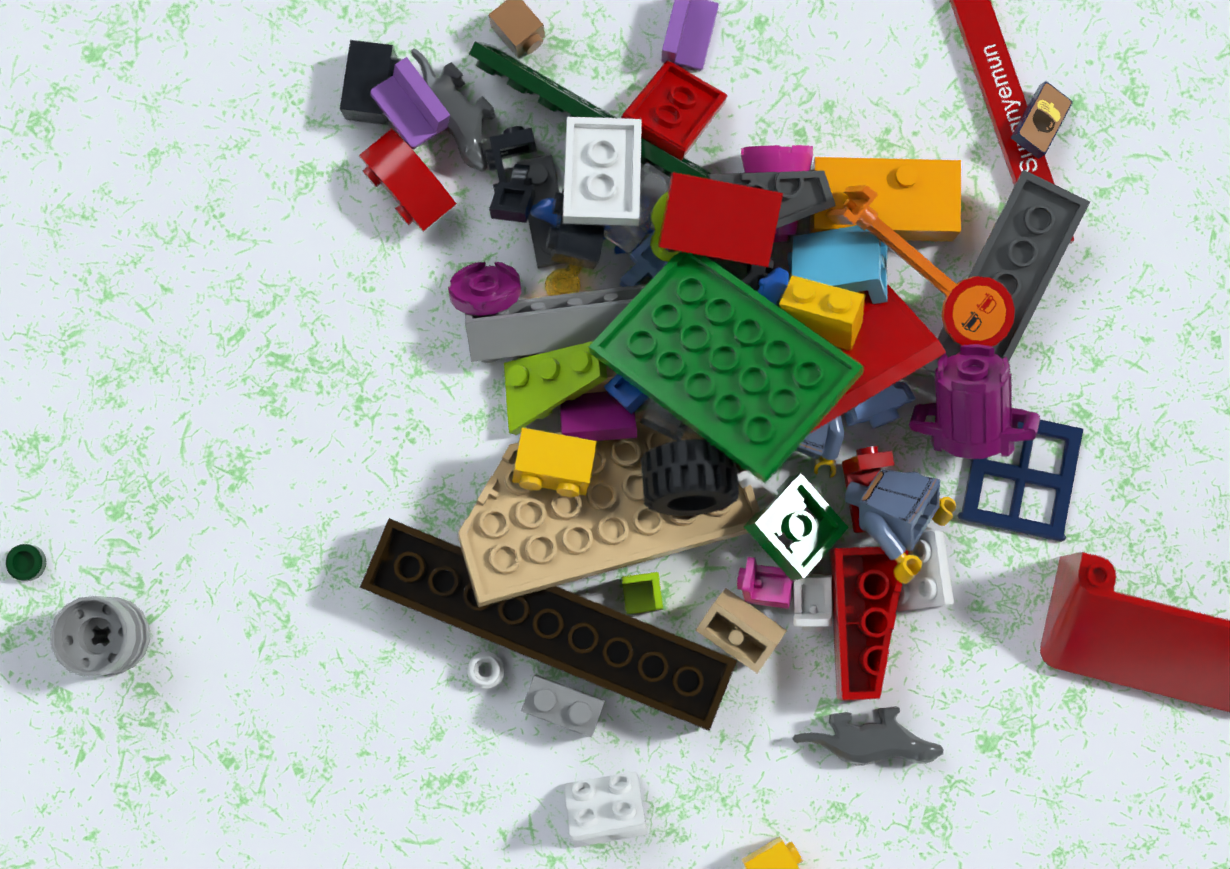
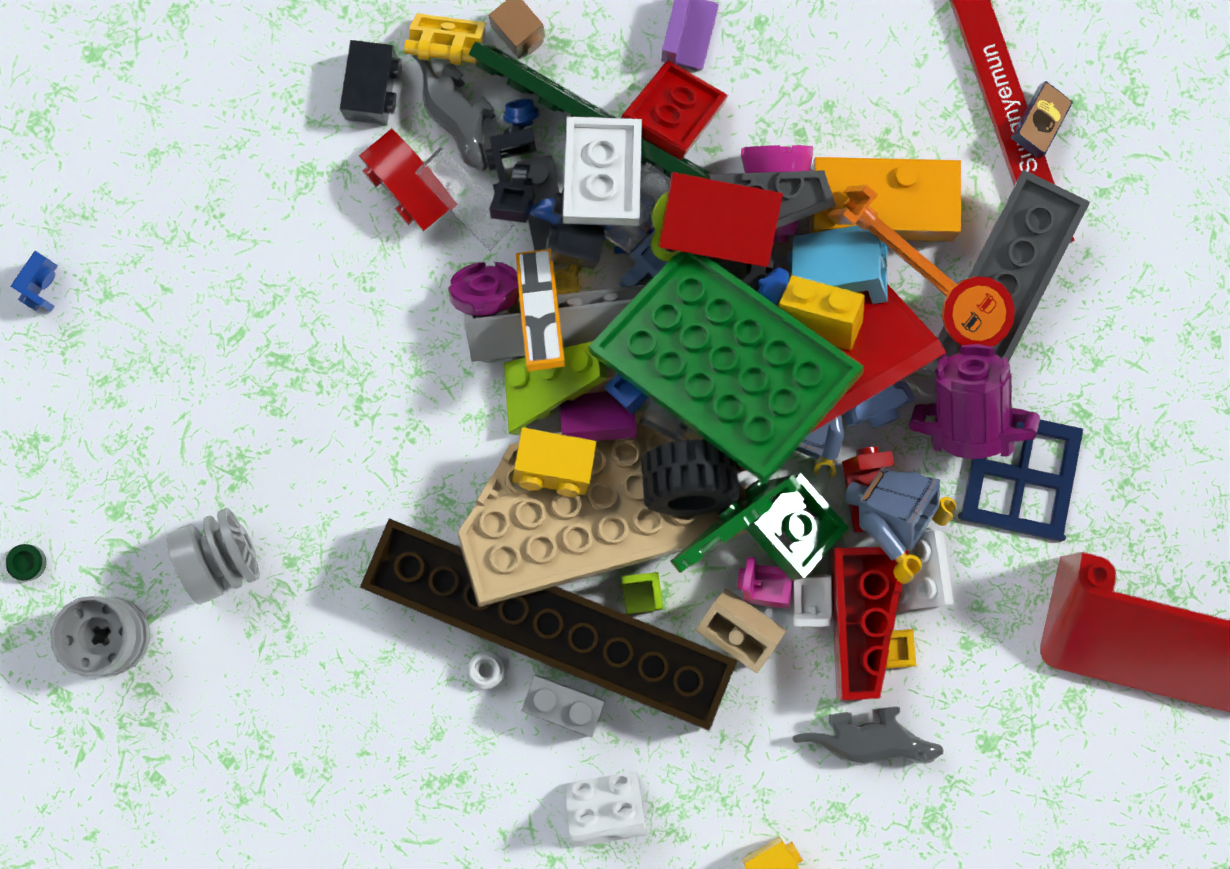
medium lavender panel [370,57,450,149] -> none
none -> blue bracket [10,251,58,312]
none -> light grey wheel [166,508,260,605]
none -> yellow plate [404,13,486,65]
none -> clear tile [415,147,515,251]
none -> blue plate [503,99,539,127]
none -> slope [516,249,565,371]
none -> green wing [670,475,802,573]
none -> yellow tile [886,629,916,668]

